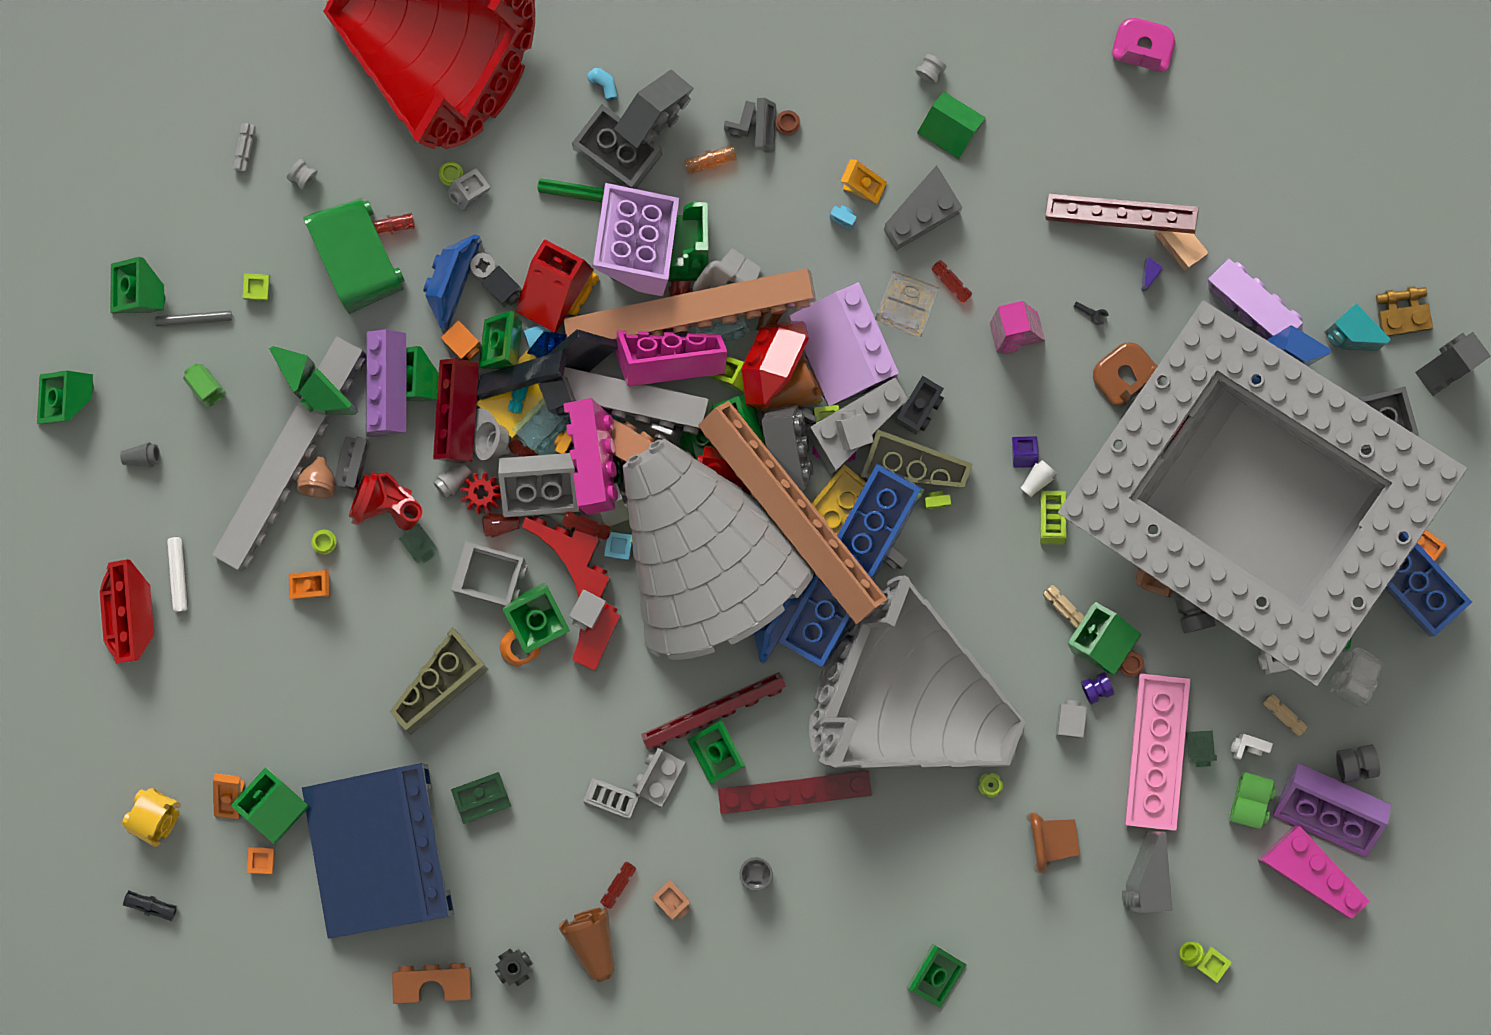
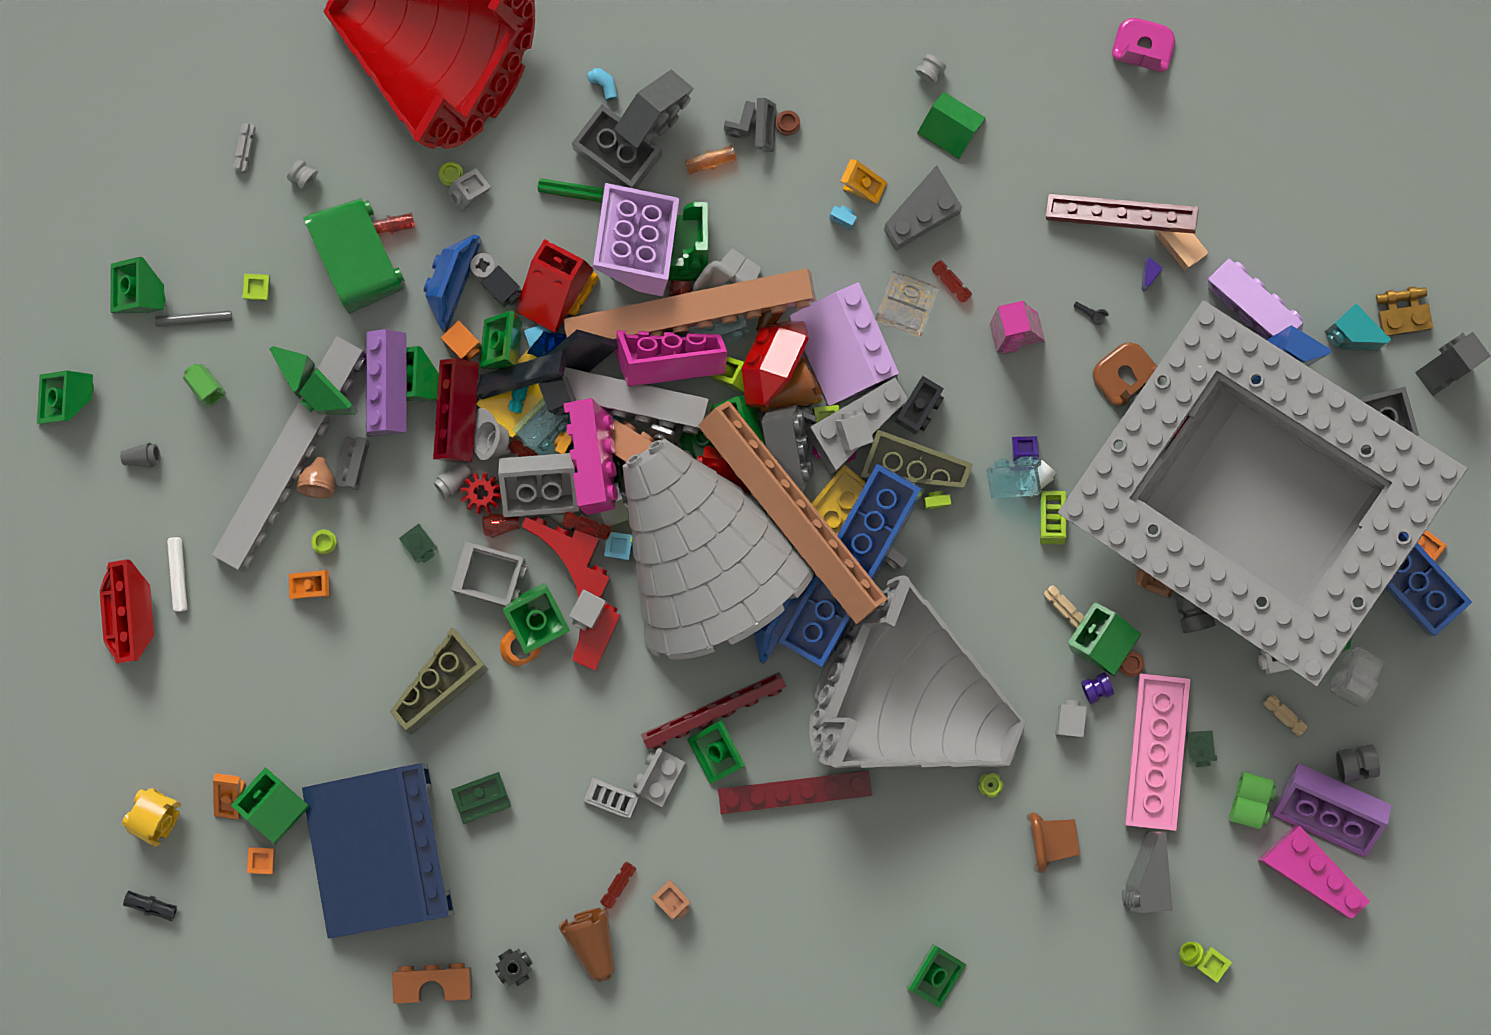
red piece [349,472,423,530] -> none
dark grey wheel [739,857,773,891] -> none
white bracket [1231,734,1273,759] -> none
none -> clear light blue bracket [986,456,1042,499]

